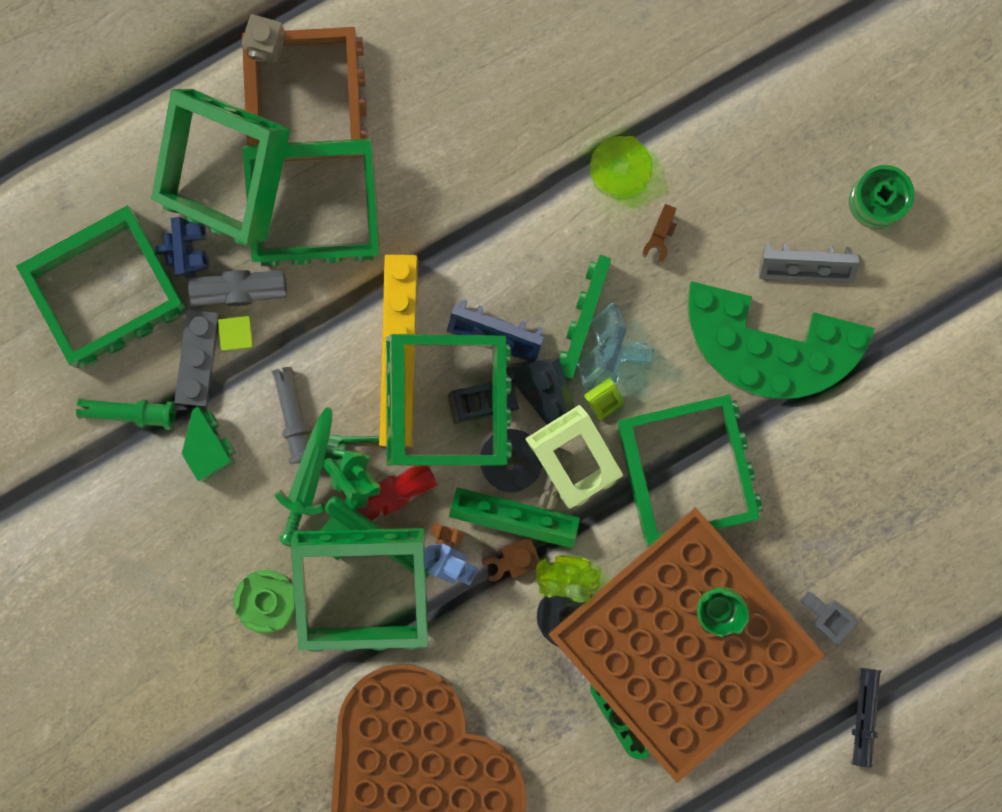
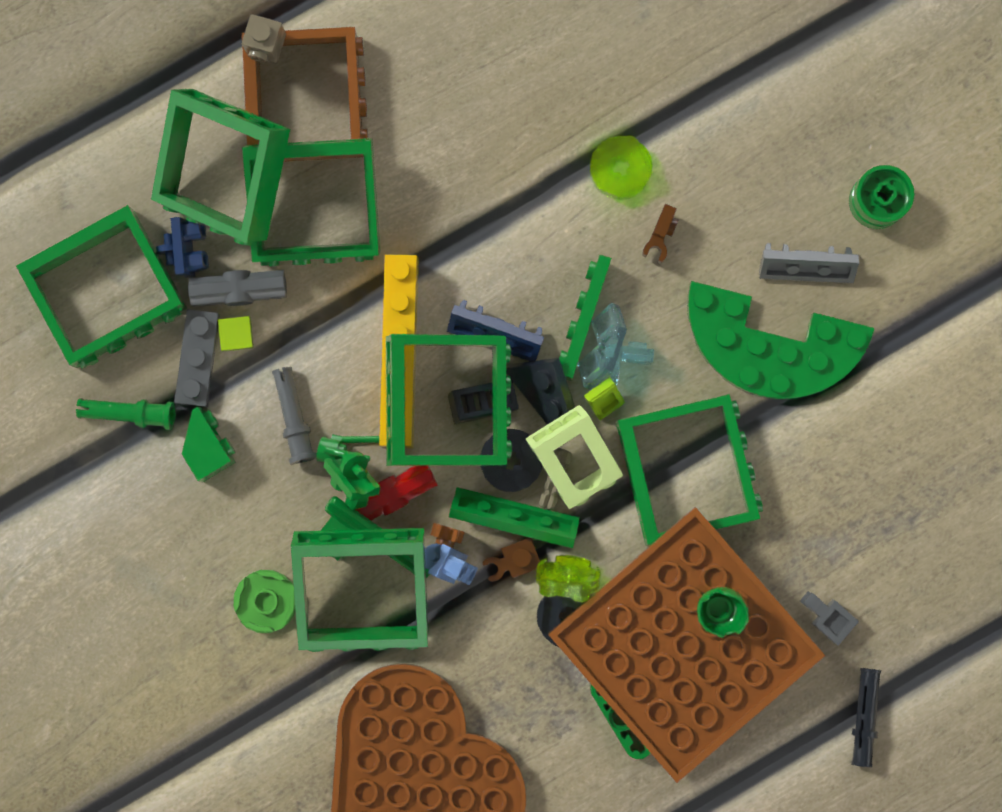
green sword [274,407,333,547] -> none

